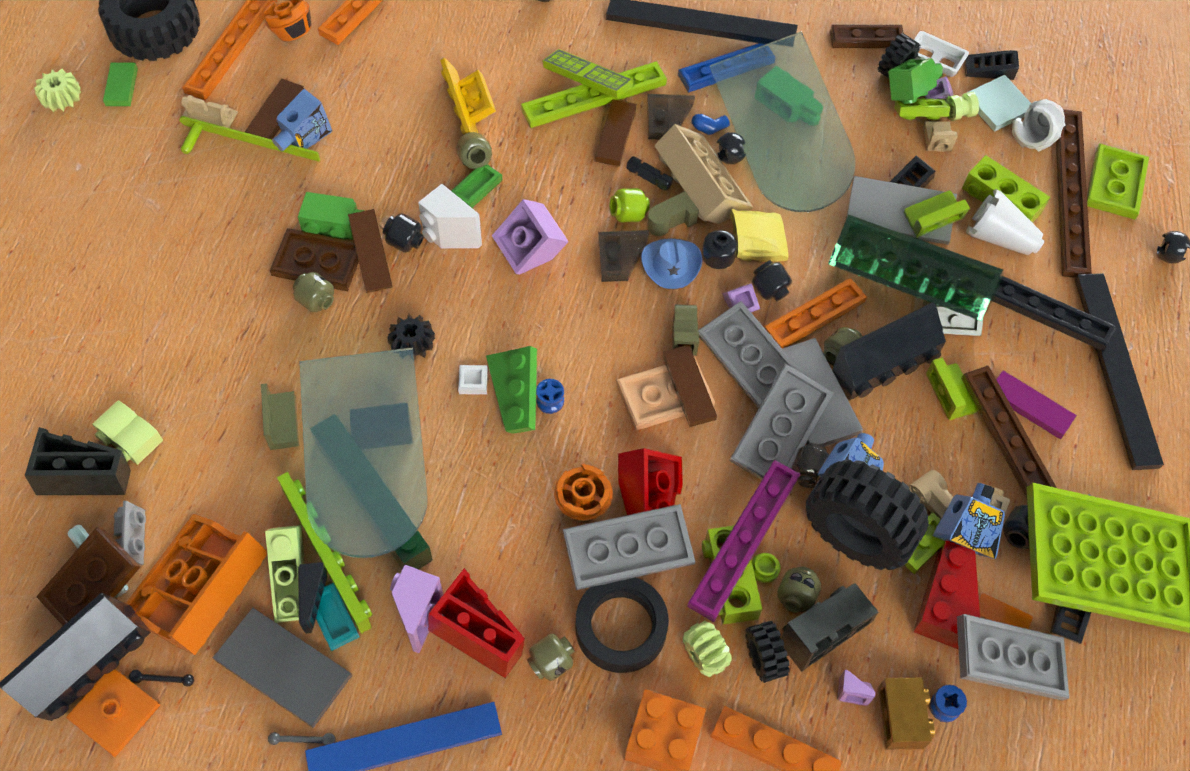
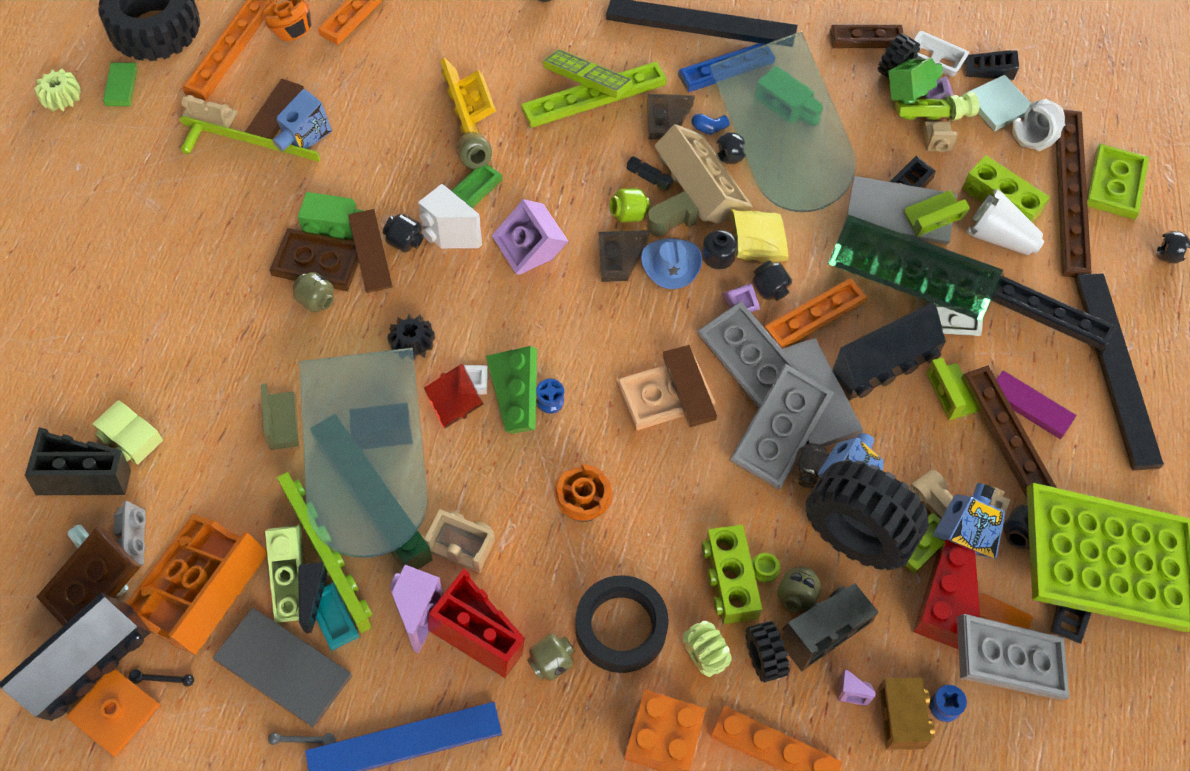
light grey tile [563,504,695,590] -> none
reddish brown tile [595,99,637,167] -> none
red wedge [618,448,683,515] -> none
olive leg [672,304,699,356] -> none
magenta tile [687,460,800,622] -> none
olive head [824,327,863,366] -> none
none -> clear red piece [424,364,484,428]
none -> tan window [424,509,495,573]

